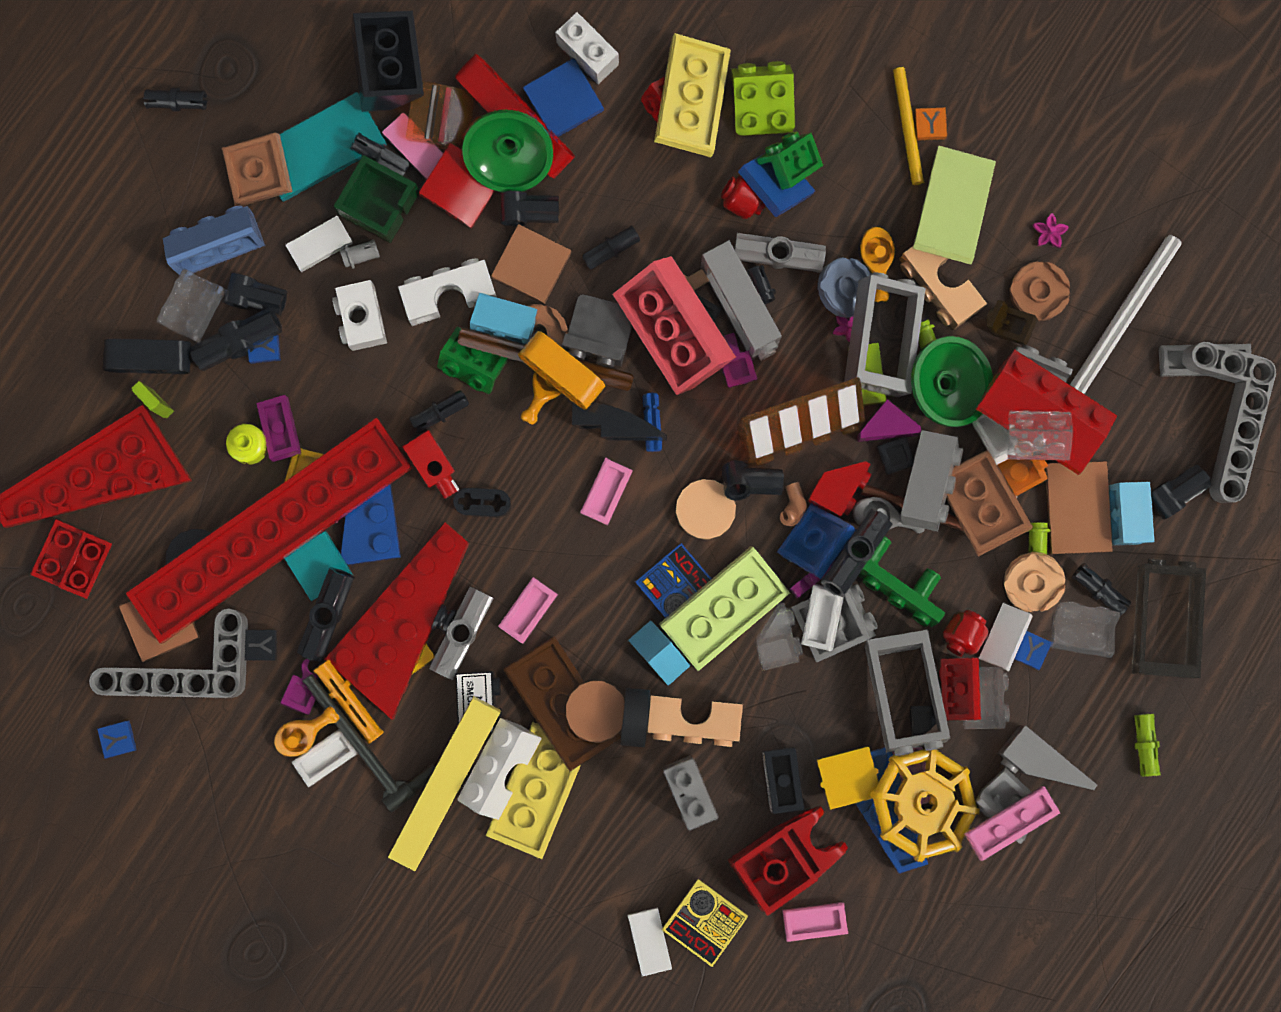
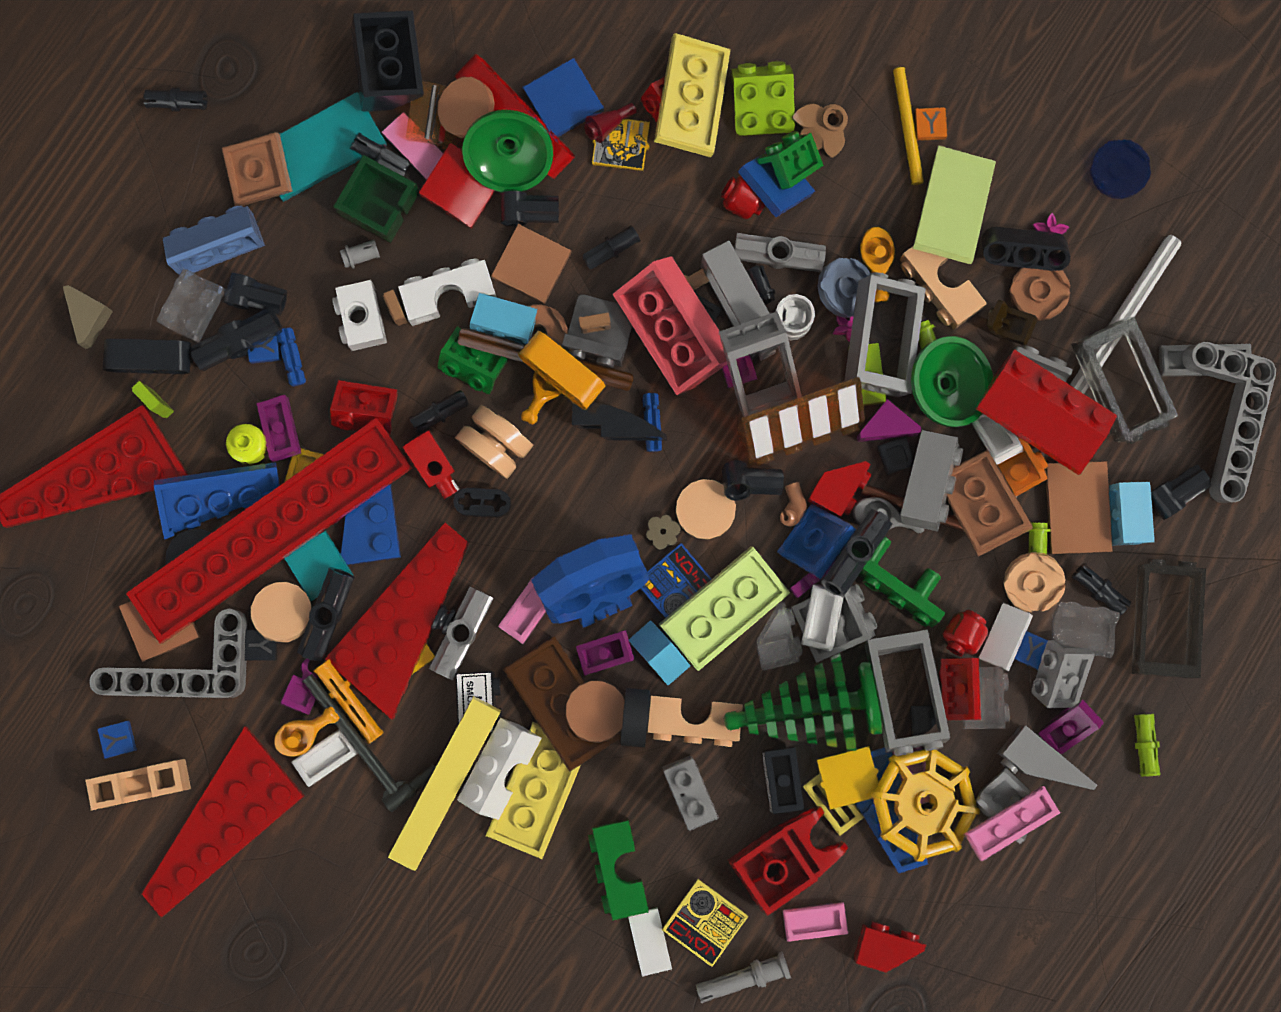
red slope [30,519,112,599] -> none
white tile [286,216,353,272] -> none
white brick [556,12,619,84] -> none
bright pink tile [580,458,633,526] -> none
clear bracket [1007,410,1073,460] -> none
none -> dark tan slope [63,285,113,349]
none -> light nougat arch [86,759,191,810]
none -> red wing [142,726,305,918]
none -> blue wing [154,462,280,540]
none -> light nougat tile [251,582,312,643]
none -> blue axle [277,328,306,386]
none -> red bracket [330,380,398,435]
none -> medium nougat tile [383,290,408,326]
none -> nougat tile [438,77,495,138]
none -> light nougat wheel [455,405,533,479]
none -> blue brick [531,534,649,628]
none -> magenta slope [576,630,634,675]
none -> medium nougat tile [579,312,611,334]
none -> dark red cone [584,103,637,143]
none -> green arch [588,819,649,921]
none -> piece [592,119,650,171]
none -> dark tan plant [646,515,681,549]
none -> light grey pin [696,951,791,1003]
none -> light grey window [719,312,804,424]
none -> green plant [724,653,882,751]
none -> white wheel [775,294,815,340]
none -> medium nougat plate [792,104,848,158]
none -> light yellow tile [802,774,864,836]
none -> red slope [853,921,926,972]
none -> black beam [981,227,1071,271]
none -> light grey bracket [1032,640,1095,708]
none -> magenta slope [1038,700,1104,754]
none -> clear smoke window [1071,317,1178,445]
none -> clear blue tile [1090,139,1151,199]

